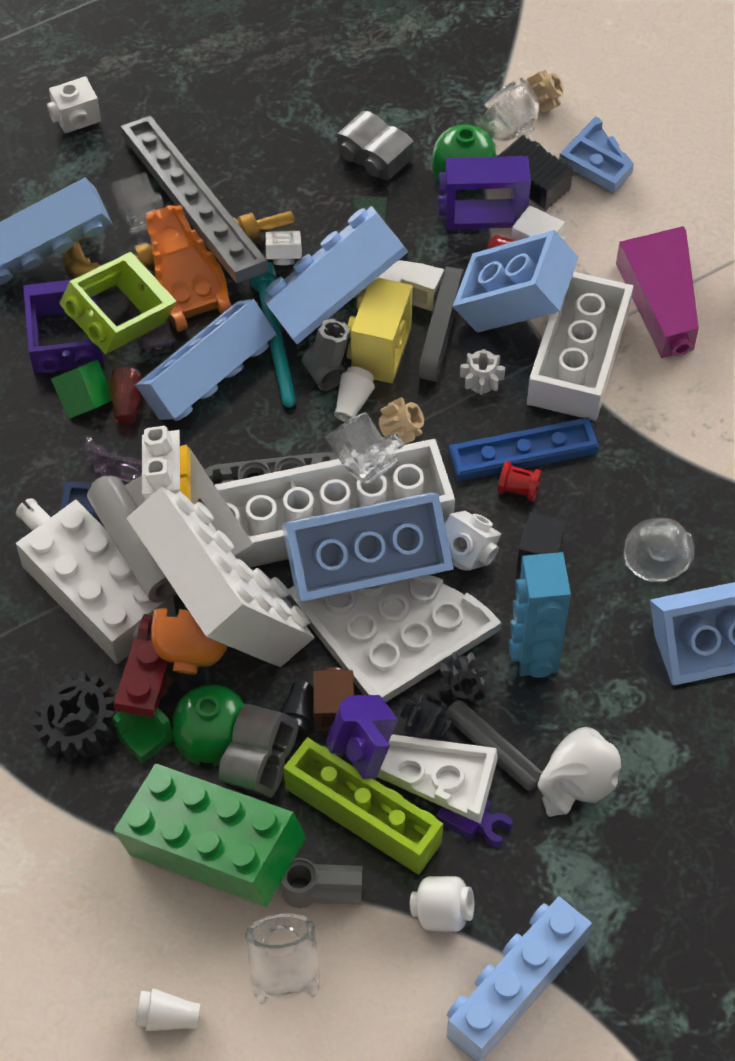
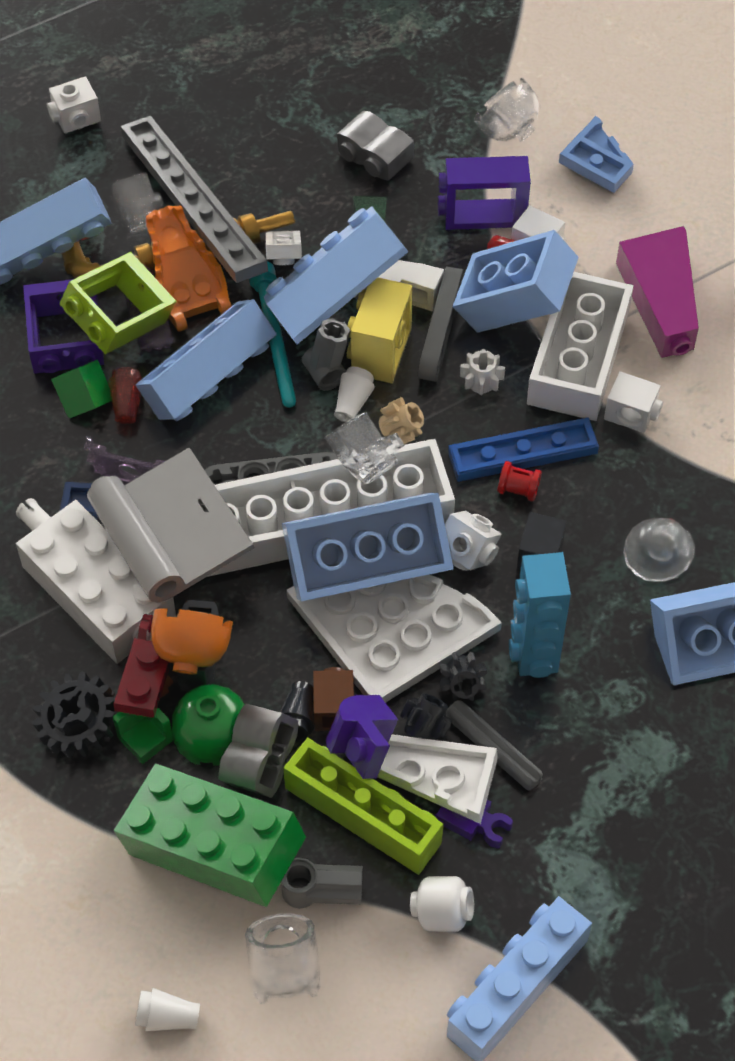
white piece [127,487,315,668] -> none
white hips [142,426,191,501] -> none
green cylinder [432,124,497,191] -> none
black brick [497,135,573,210] -> none
tan gear [524,70,565,113] -> none
white piece [538,727,621,817] -> none
none -> white brick [604,371,663,433]

